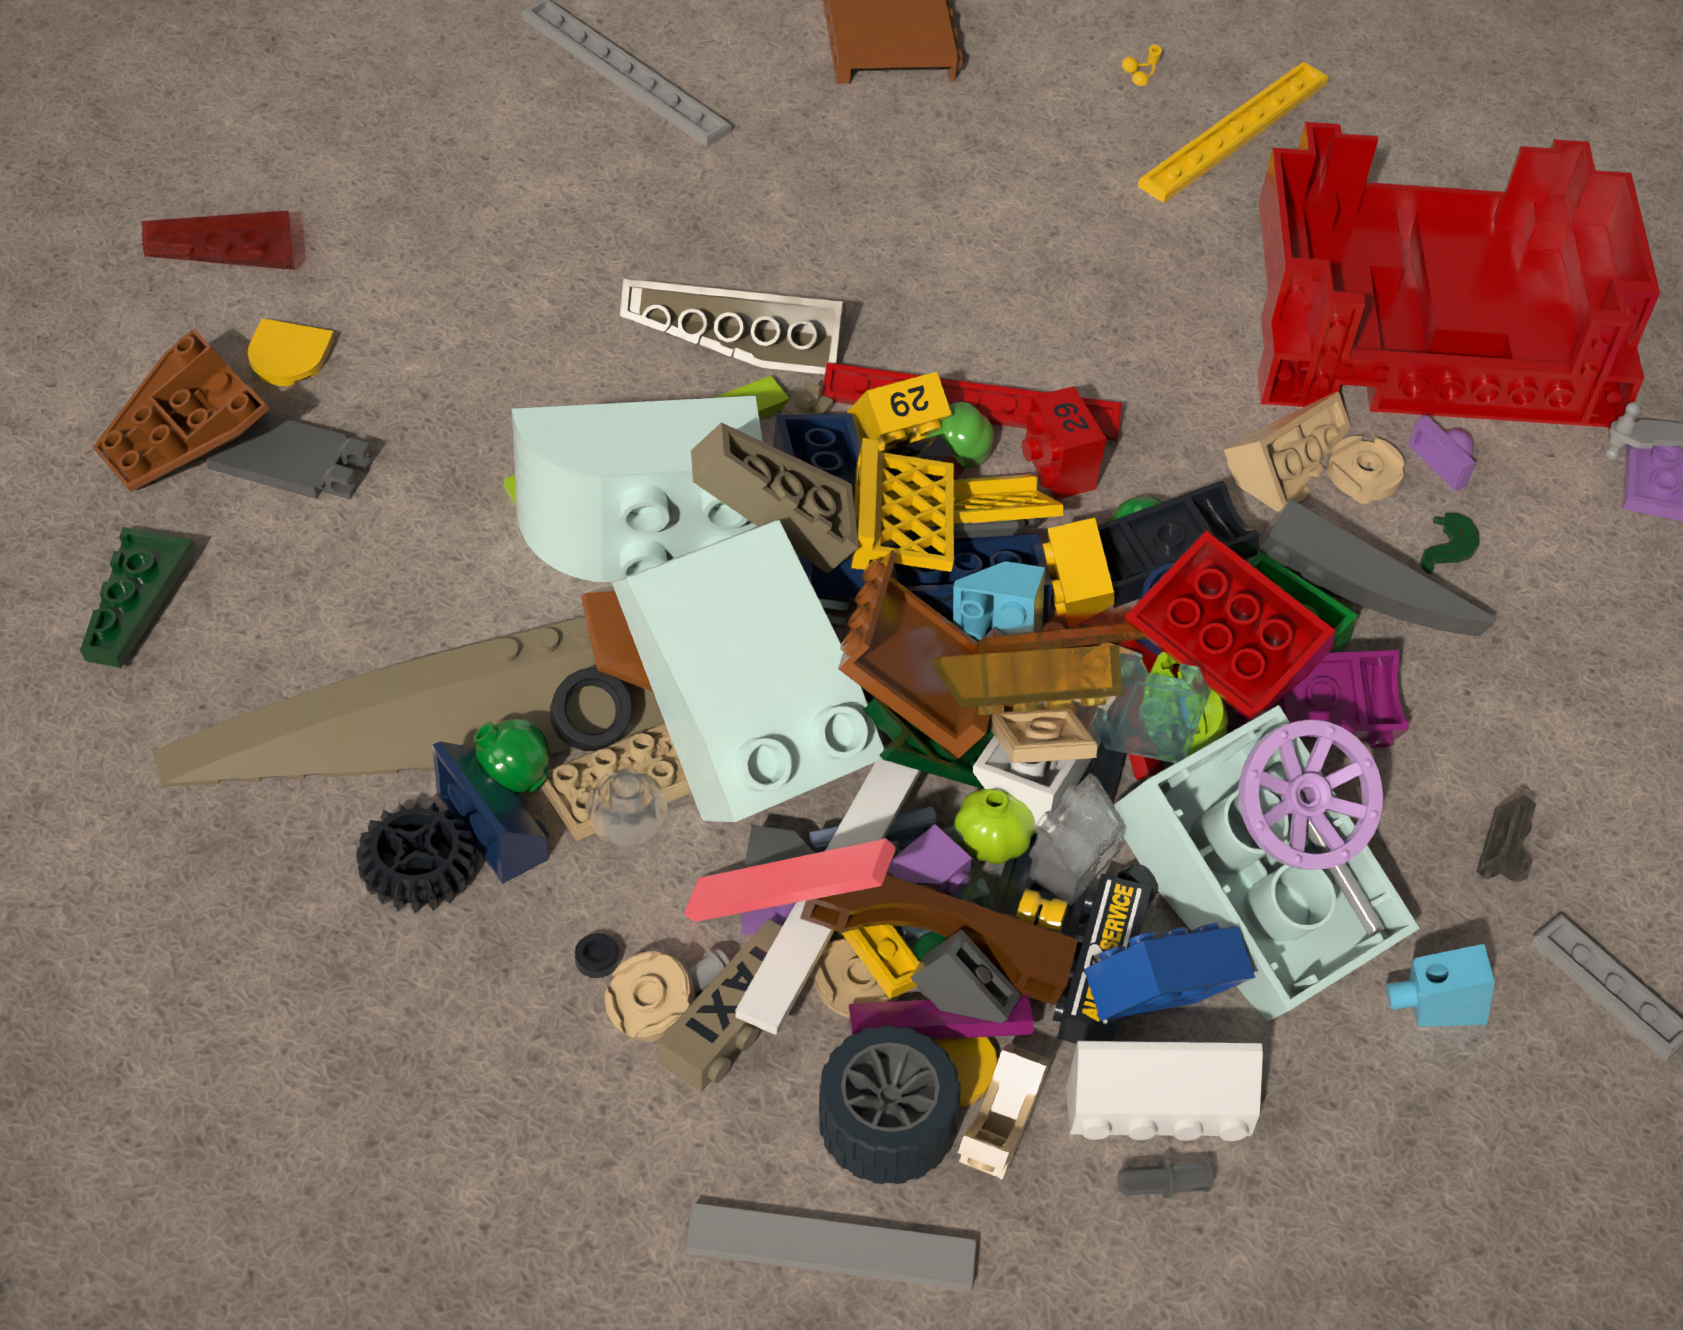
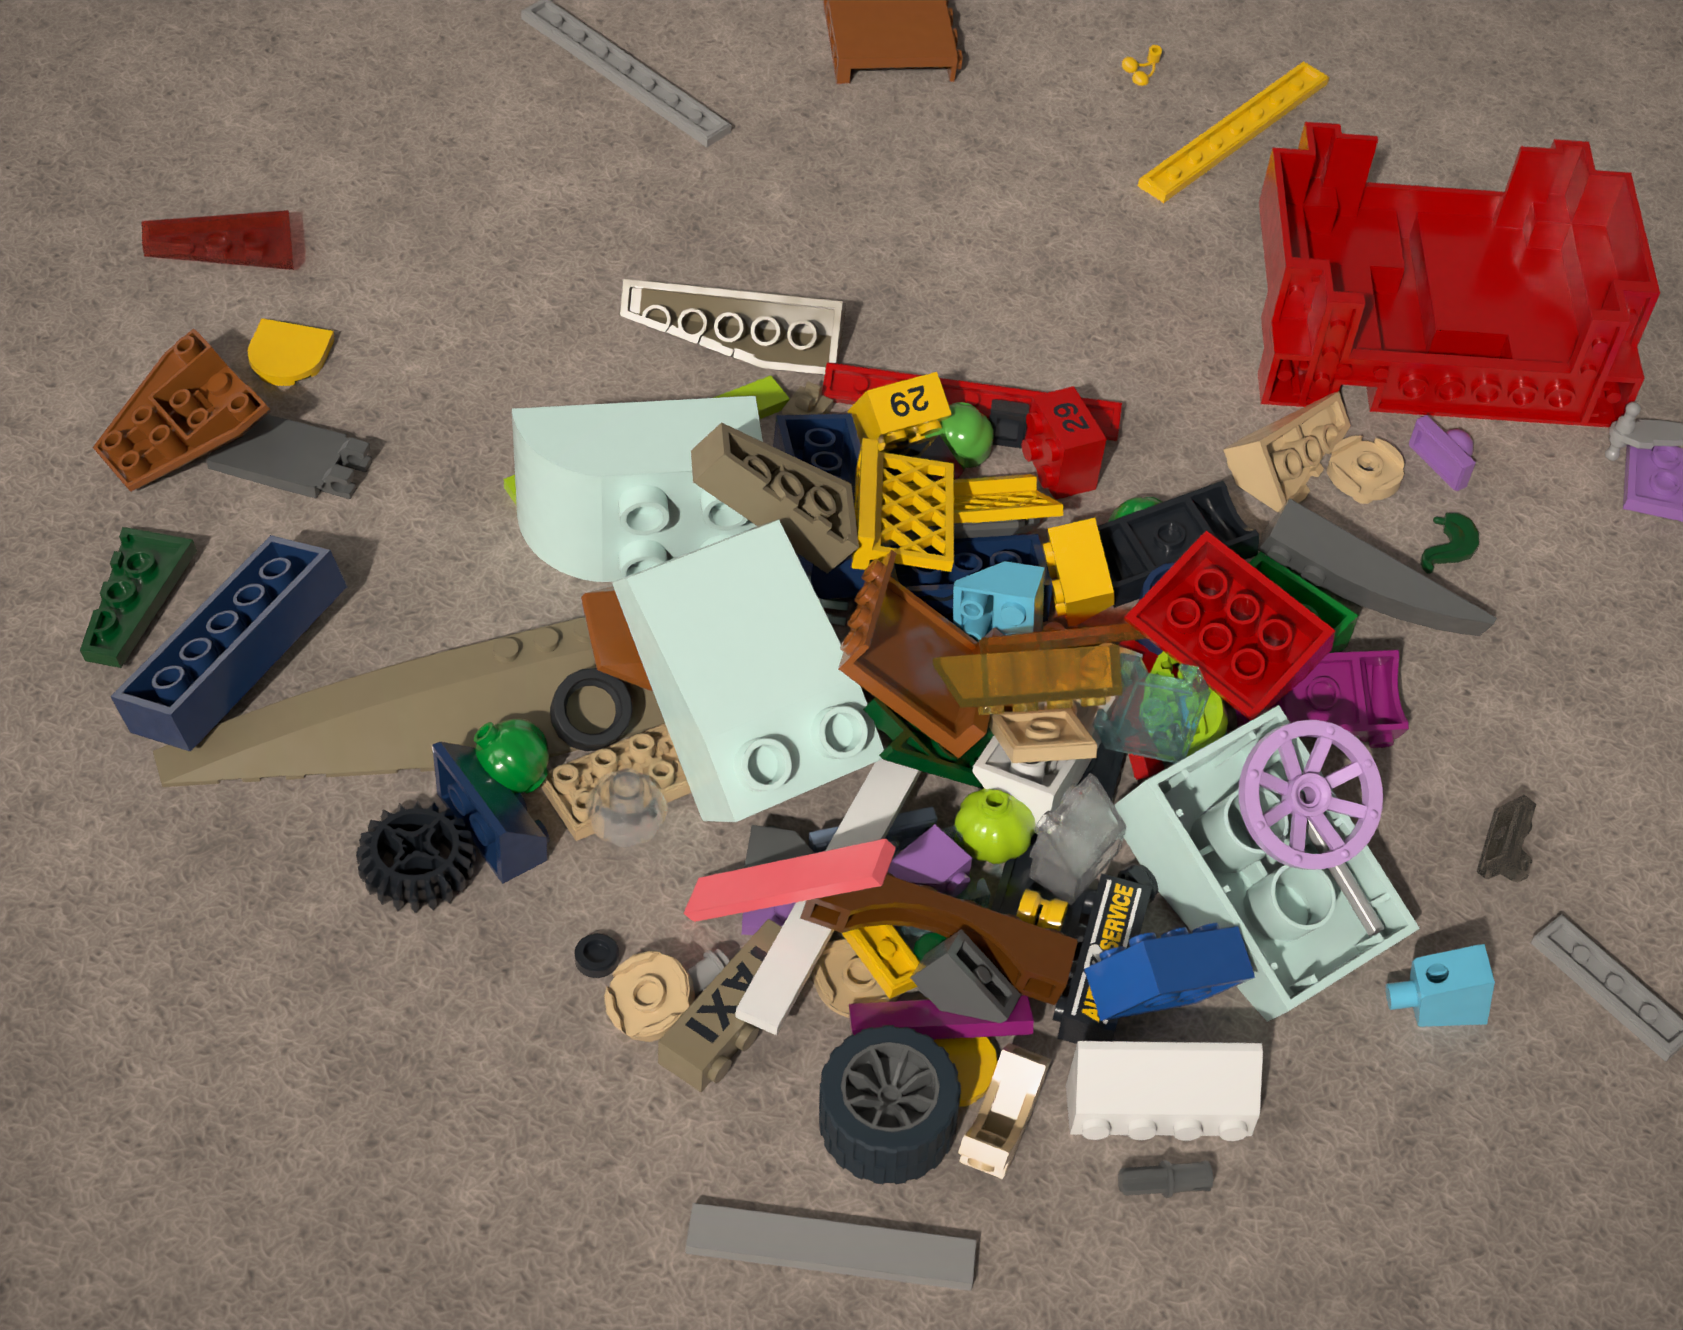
none -> dark blue brick [110,535,347,752]
none -> black slope [989,399,1029,449]

